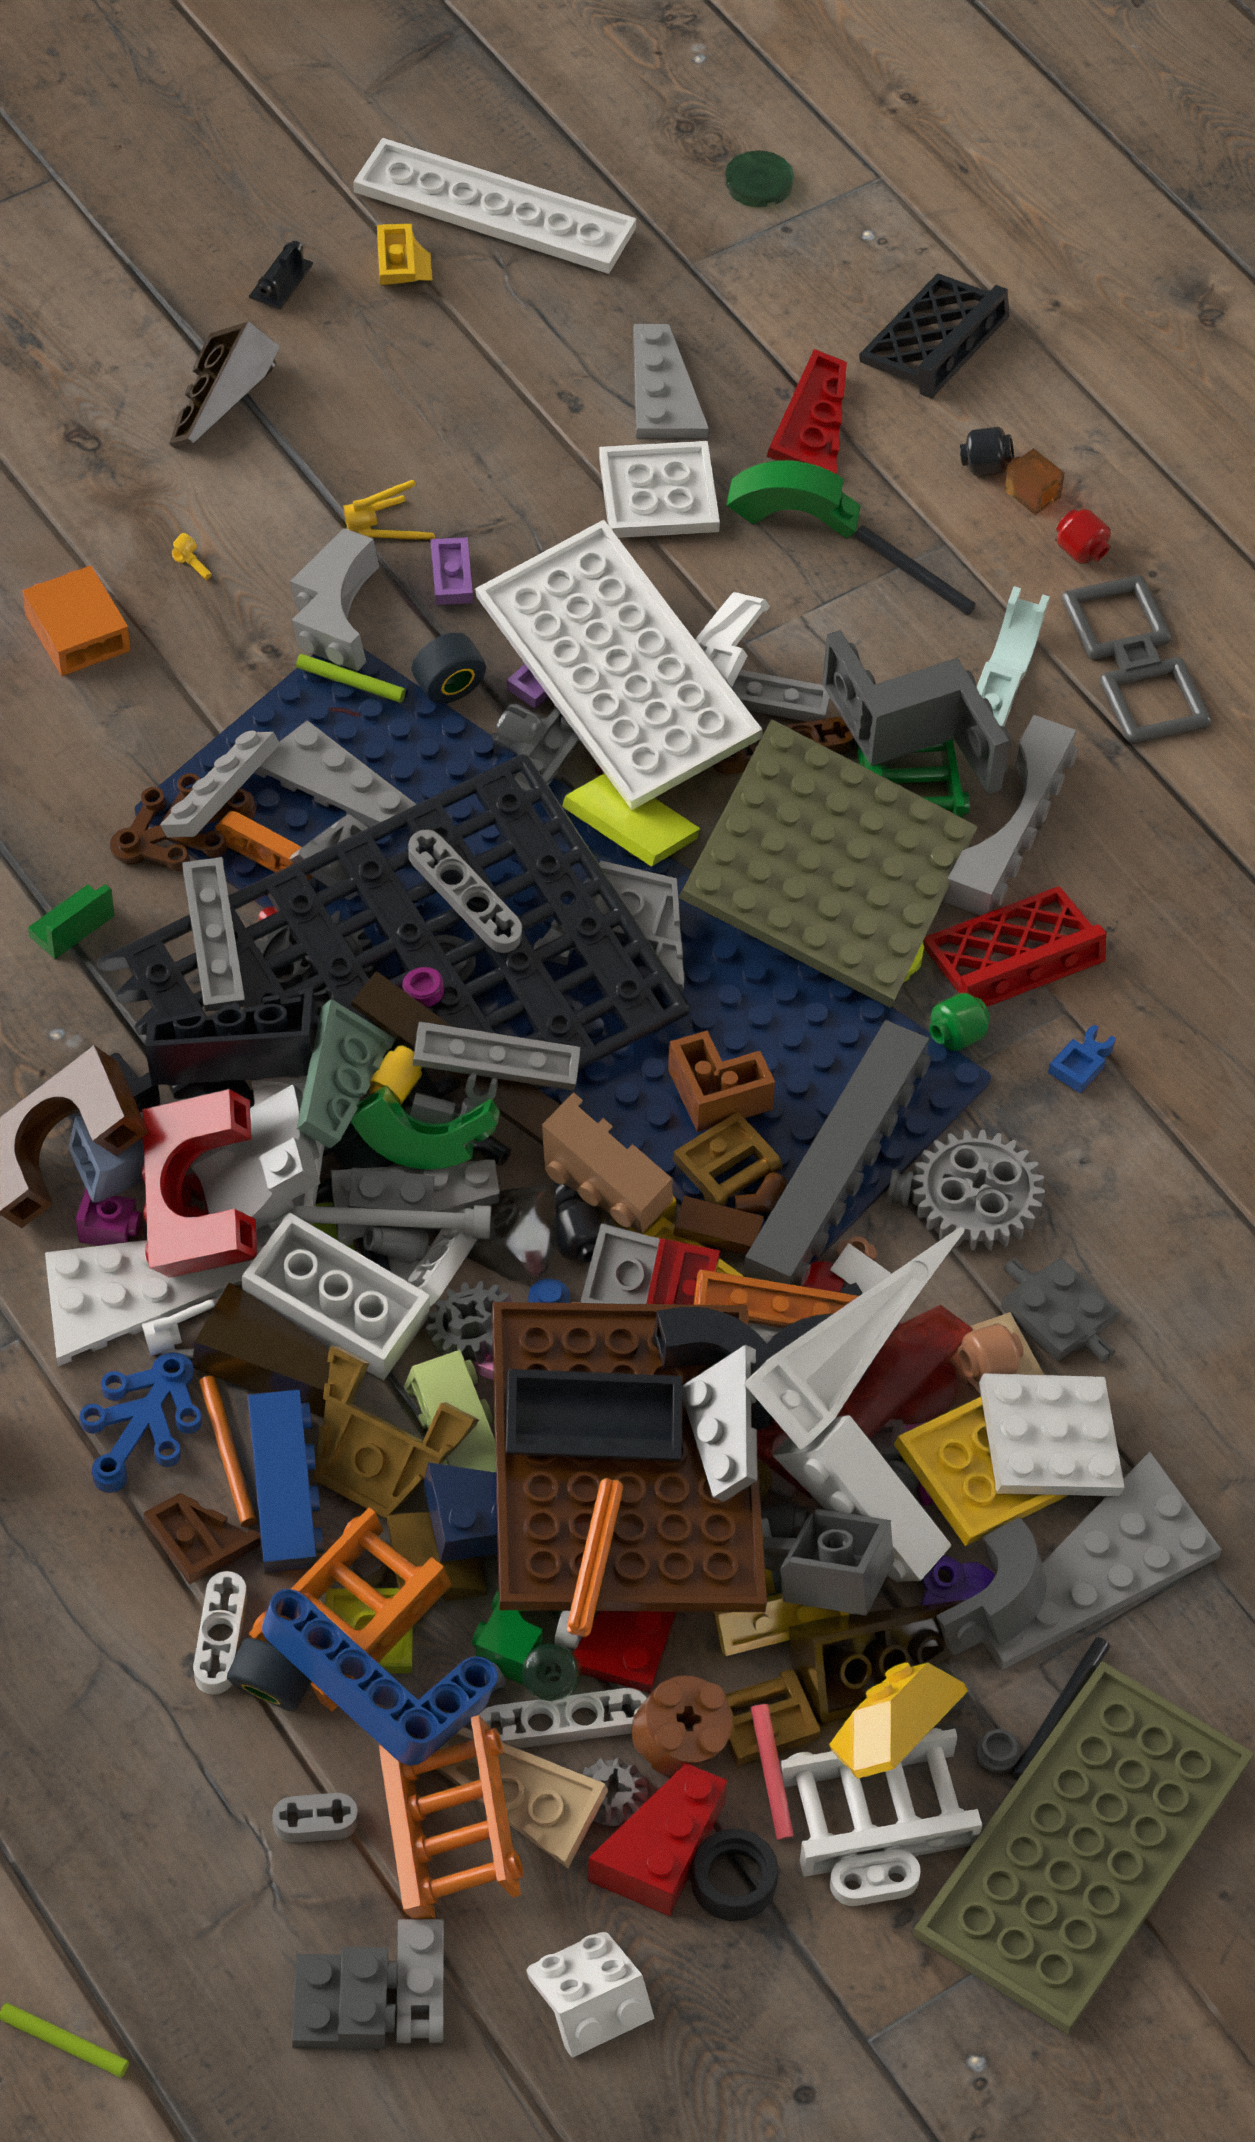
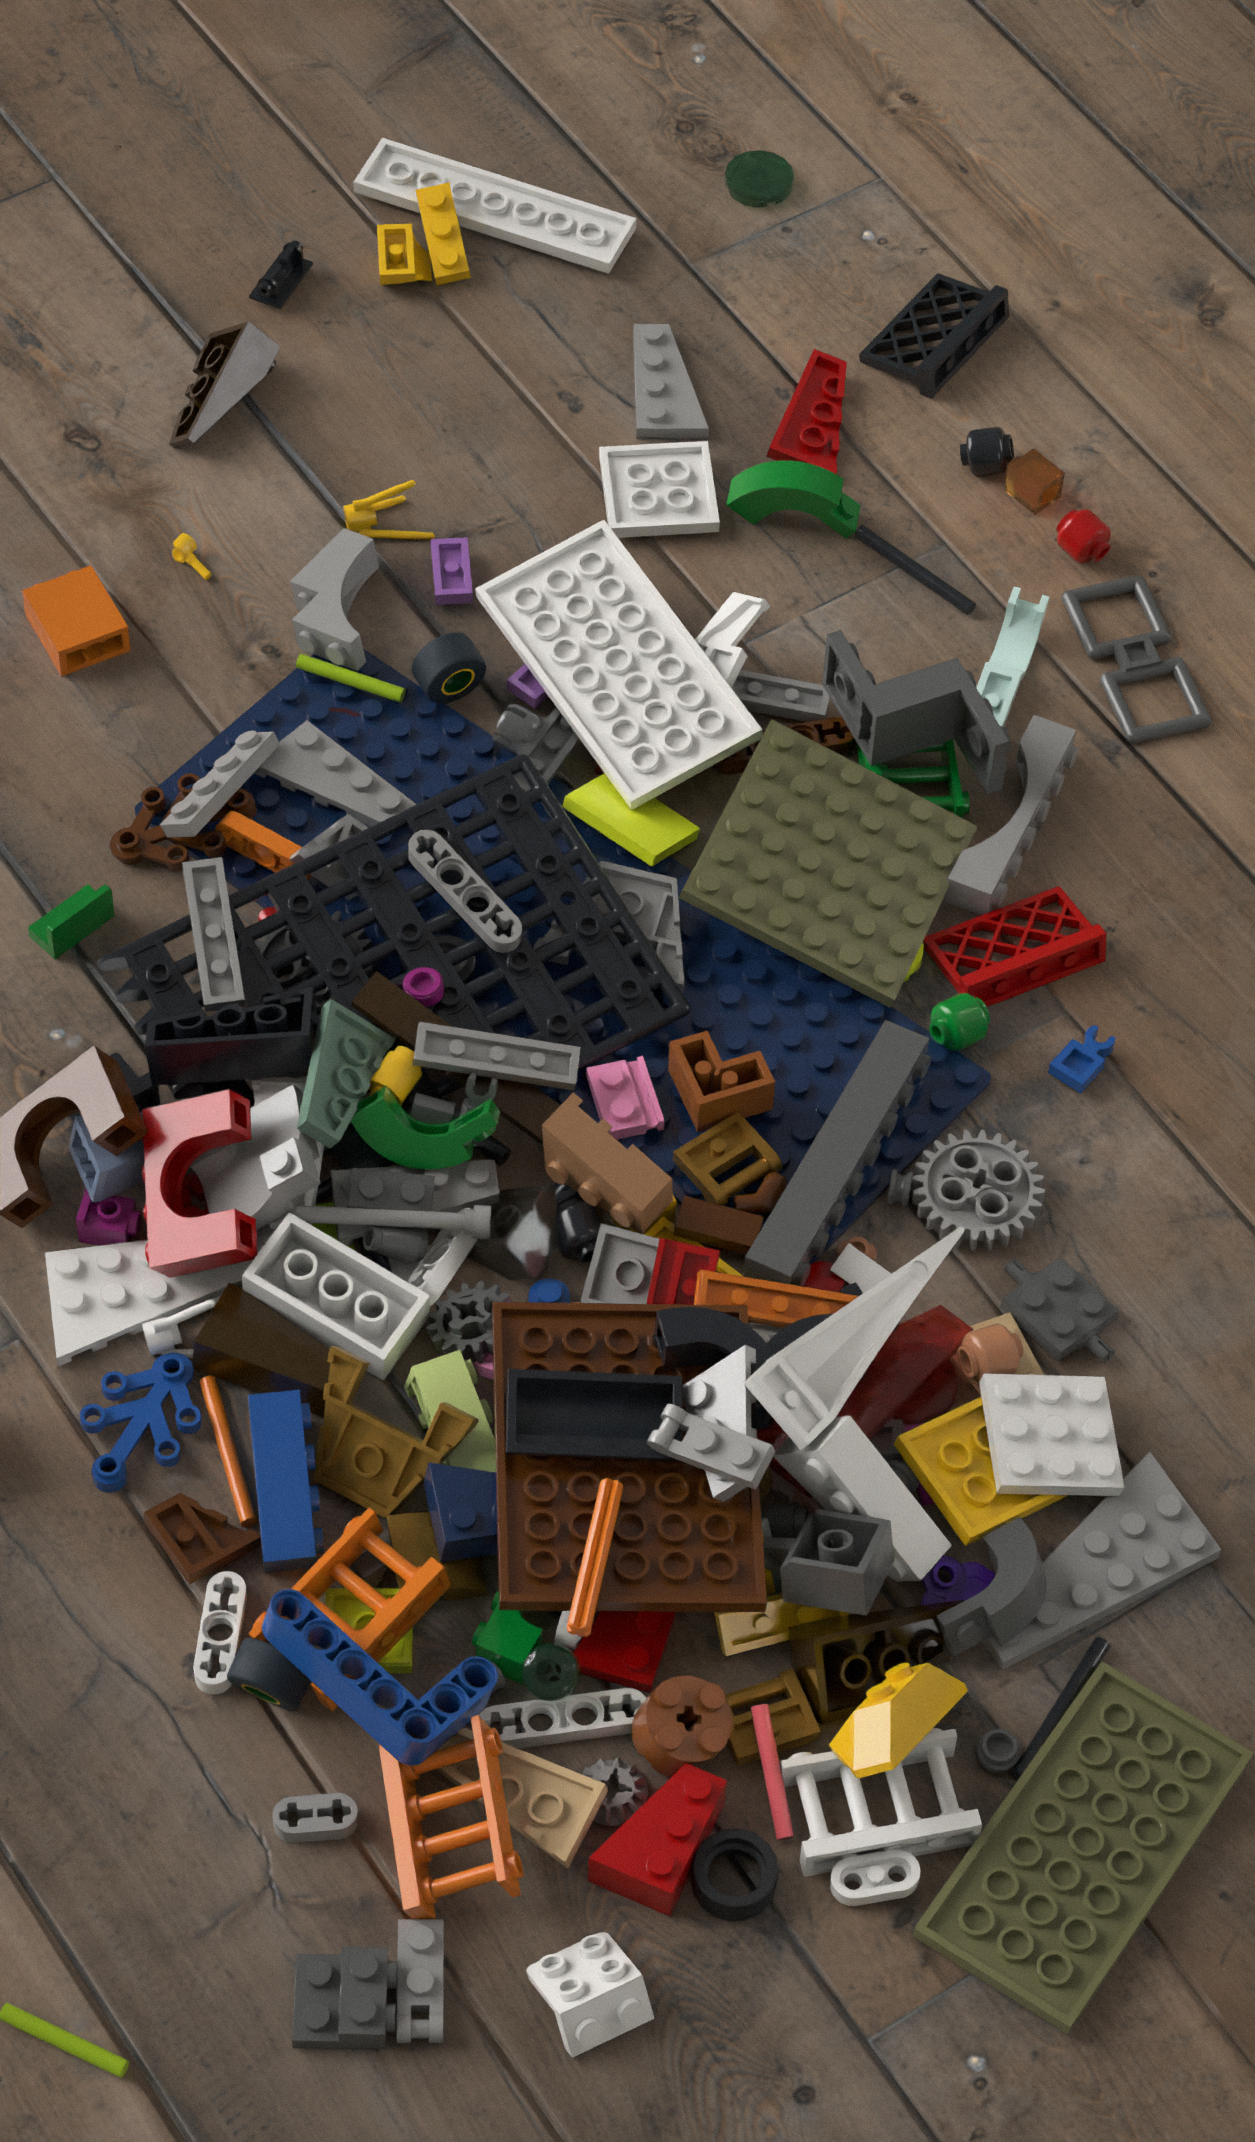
none -> yellow plate [415,182,471,286]
none -> bright pink plate [586,1056,664,1140]
none -> light grey plate [647,1404,775,1490]

